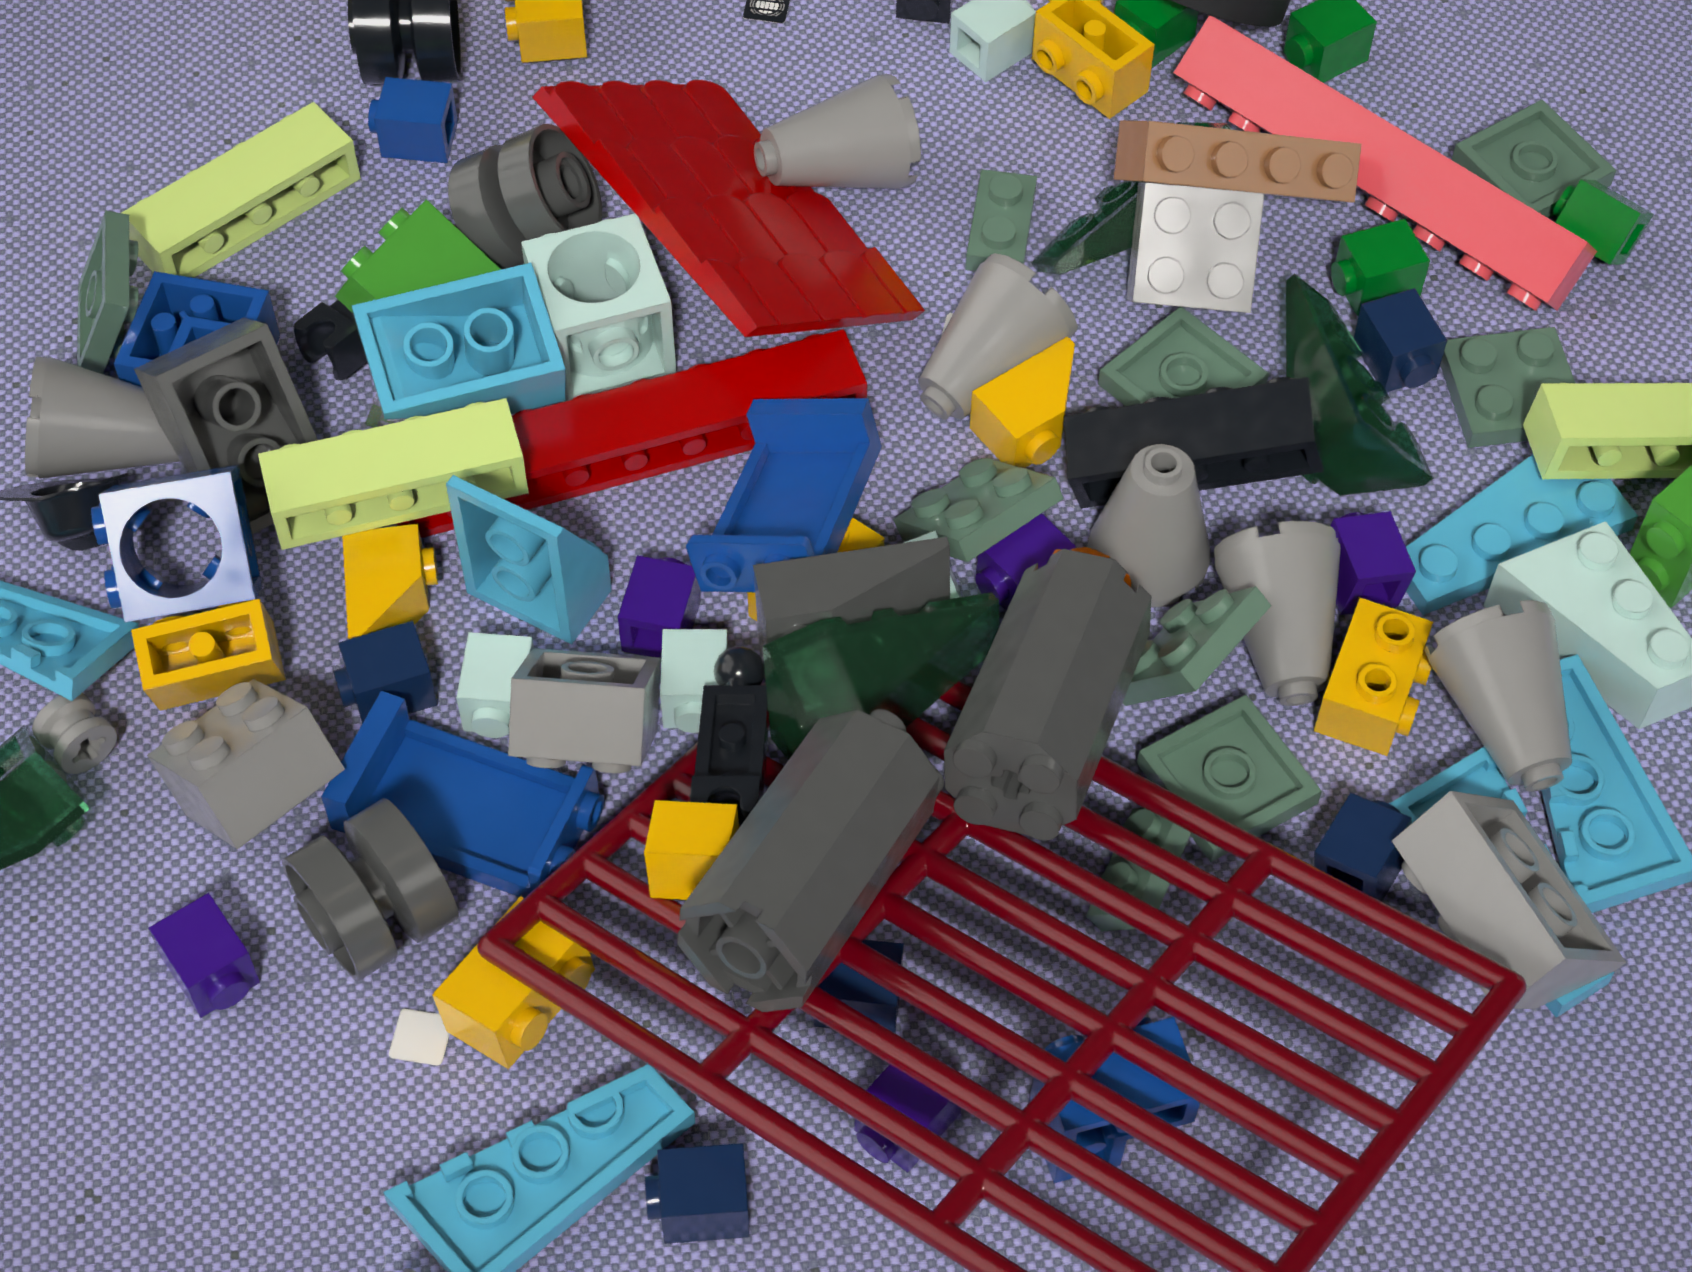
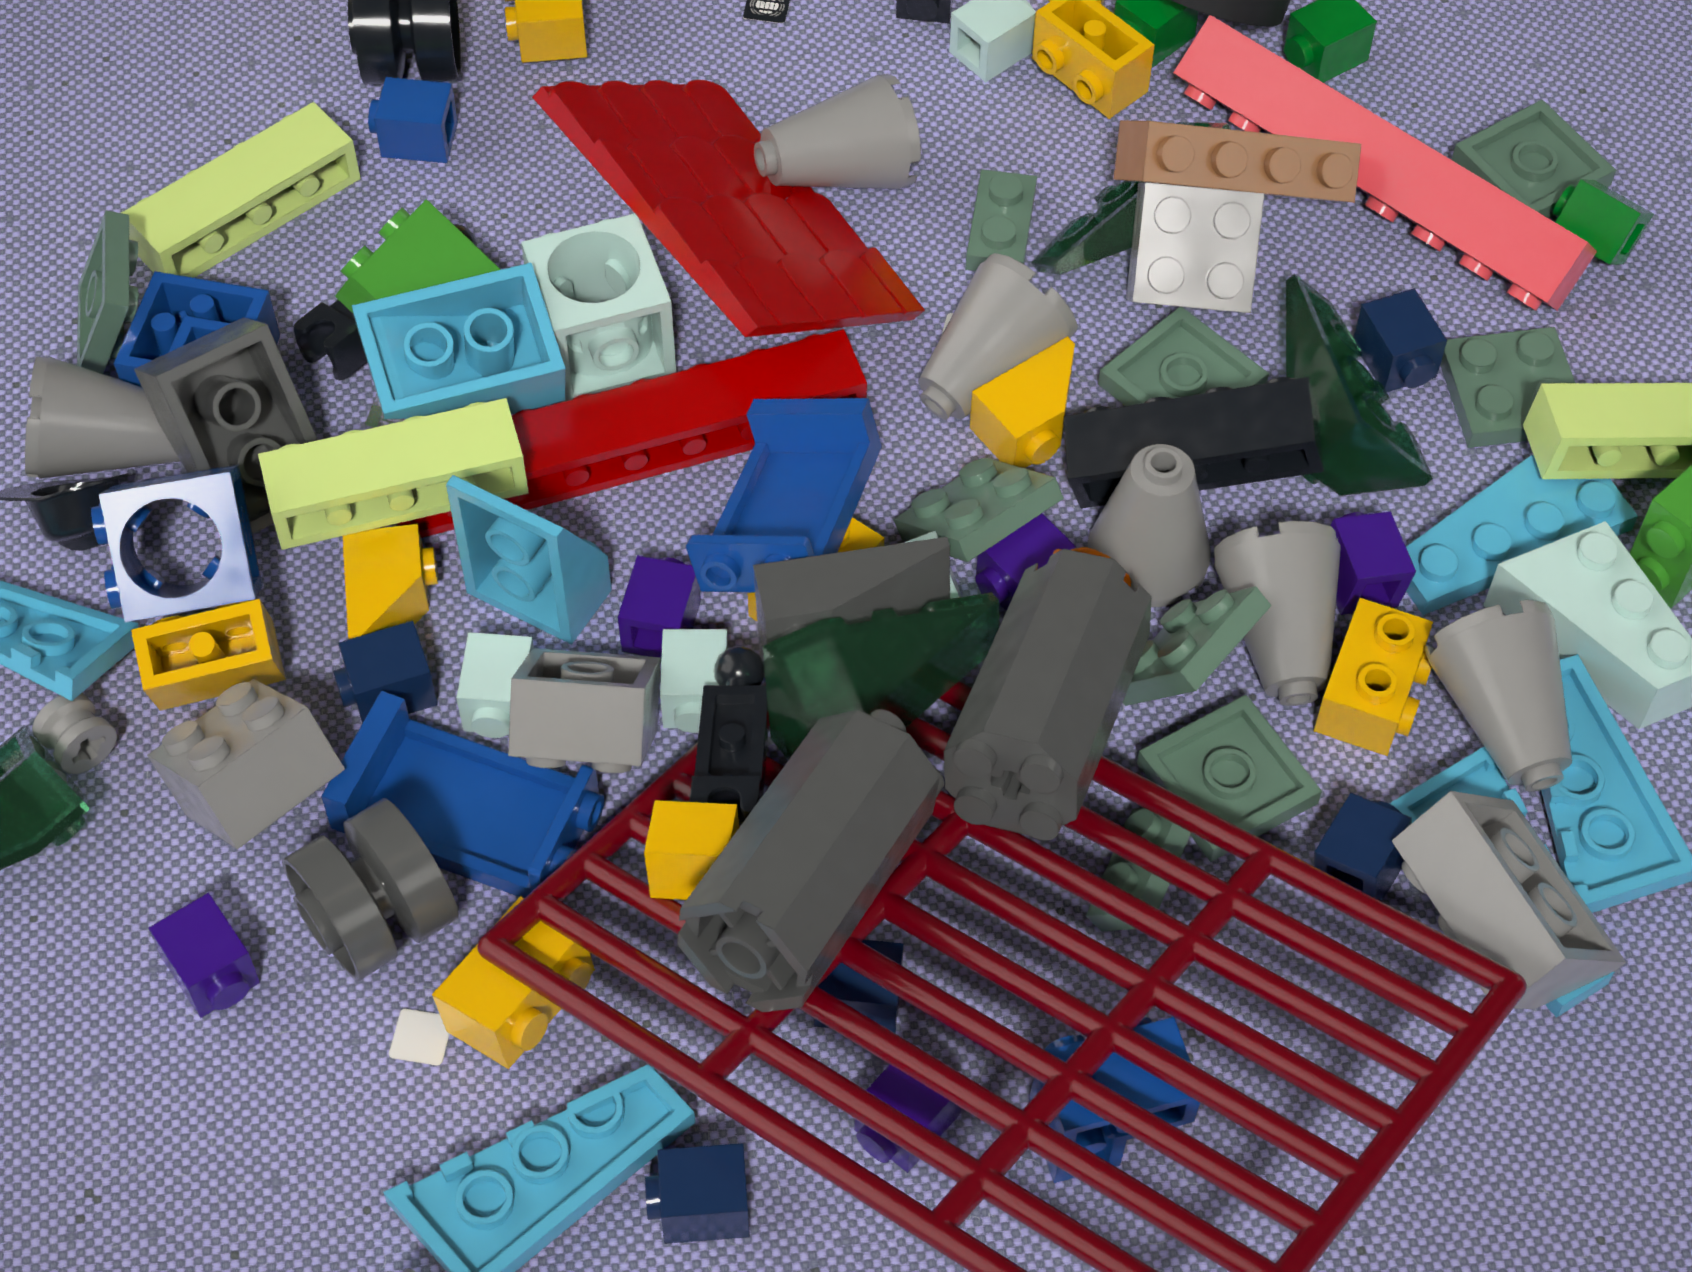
dark grey wheel [448,124,602,270] -> none
green brick [1331,219,1430,316] -> none

